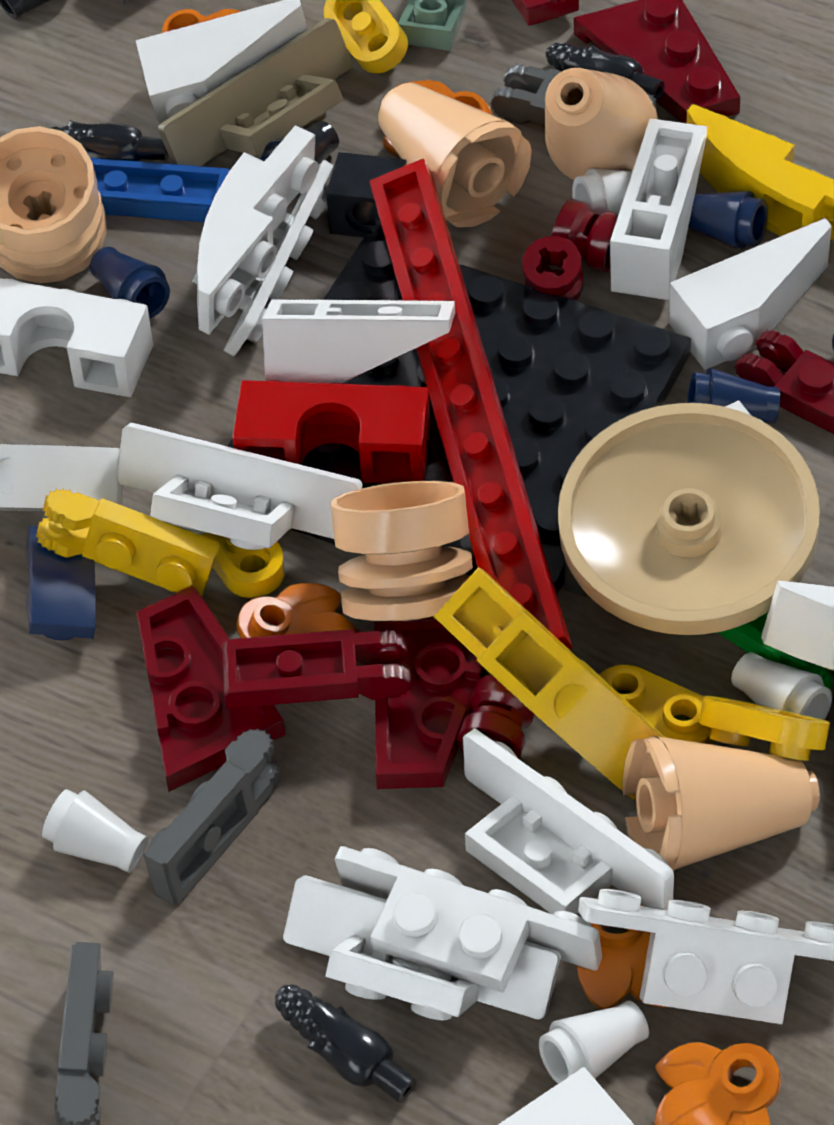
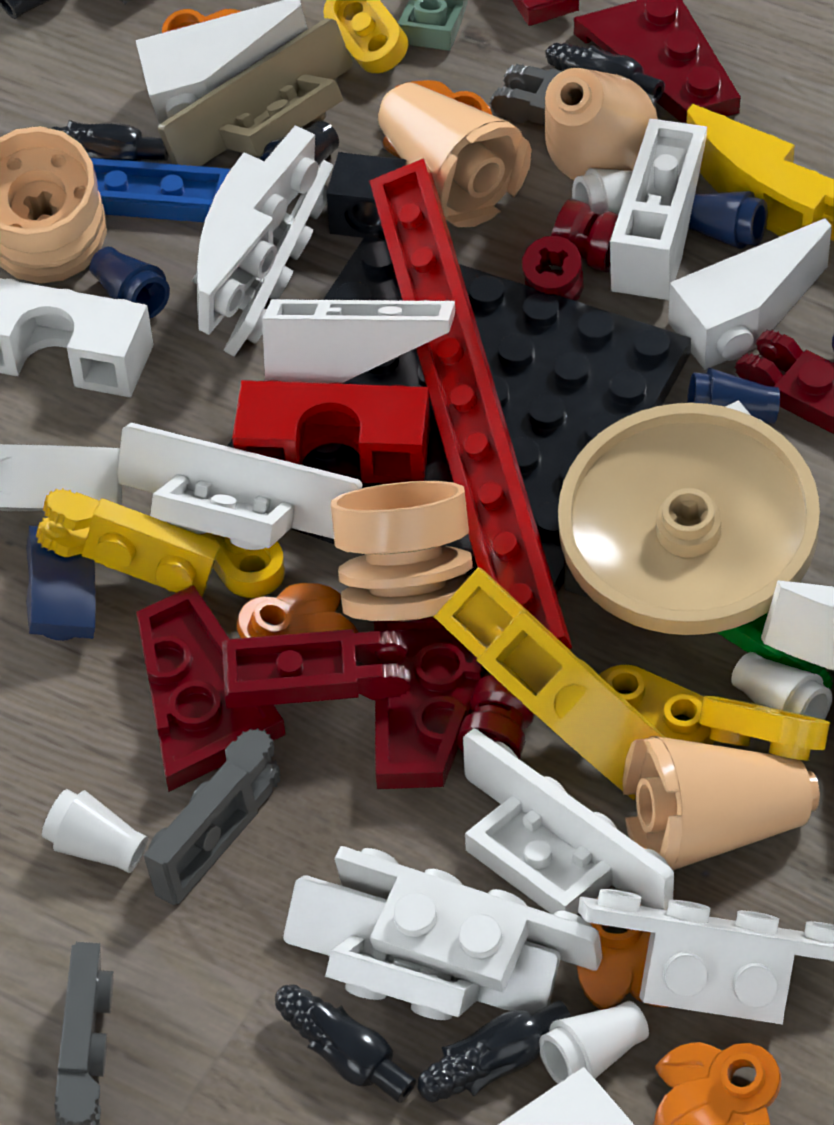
none -> black piece [417,1000,571,1103]

